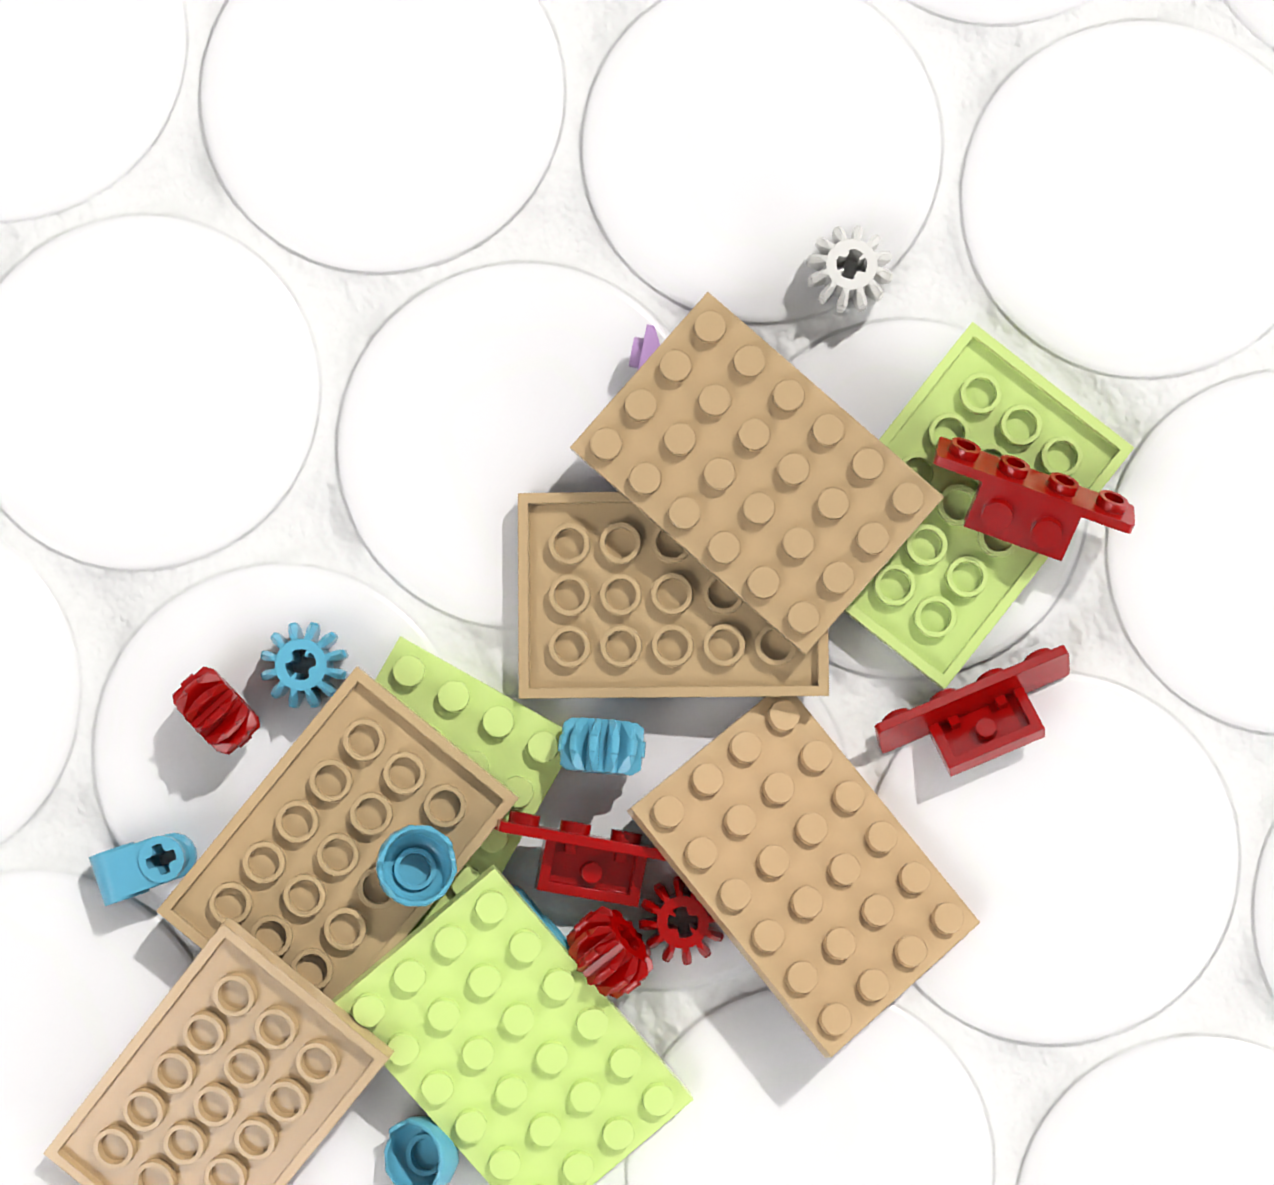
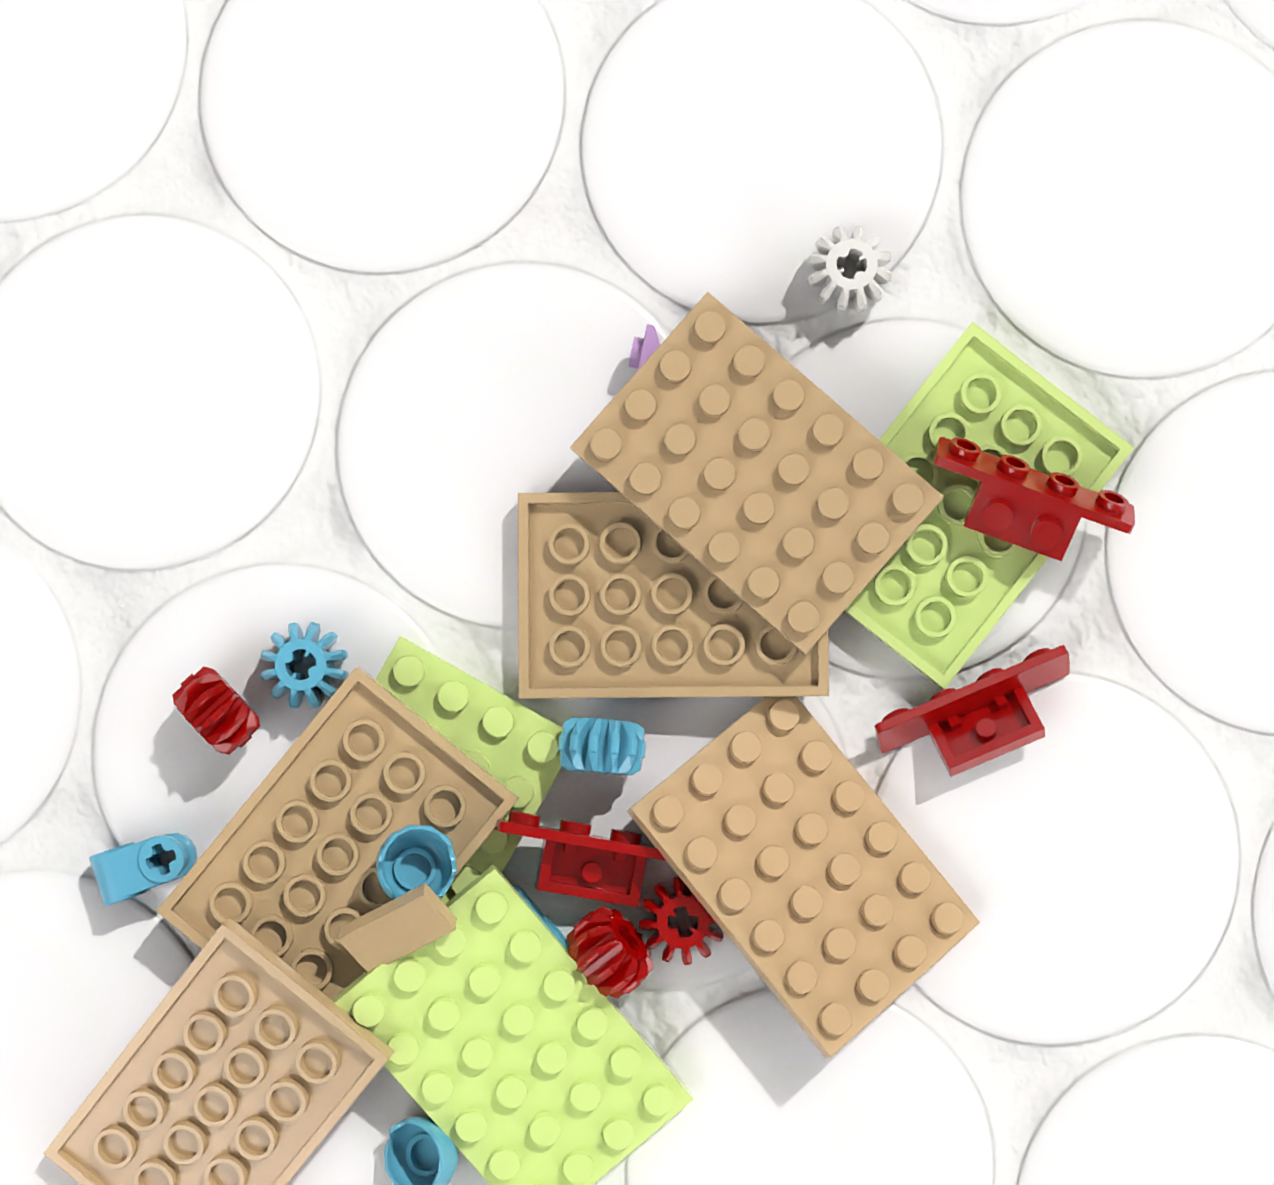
none -> tan tile [337,883,457,973]

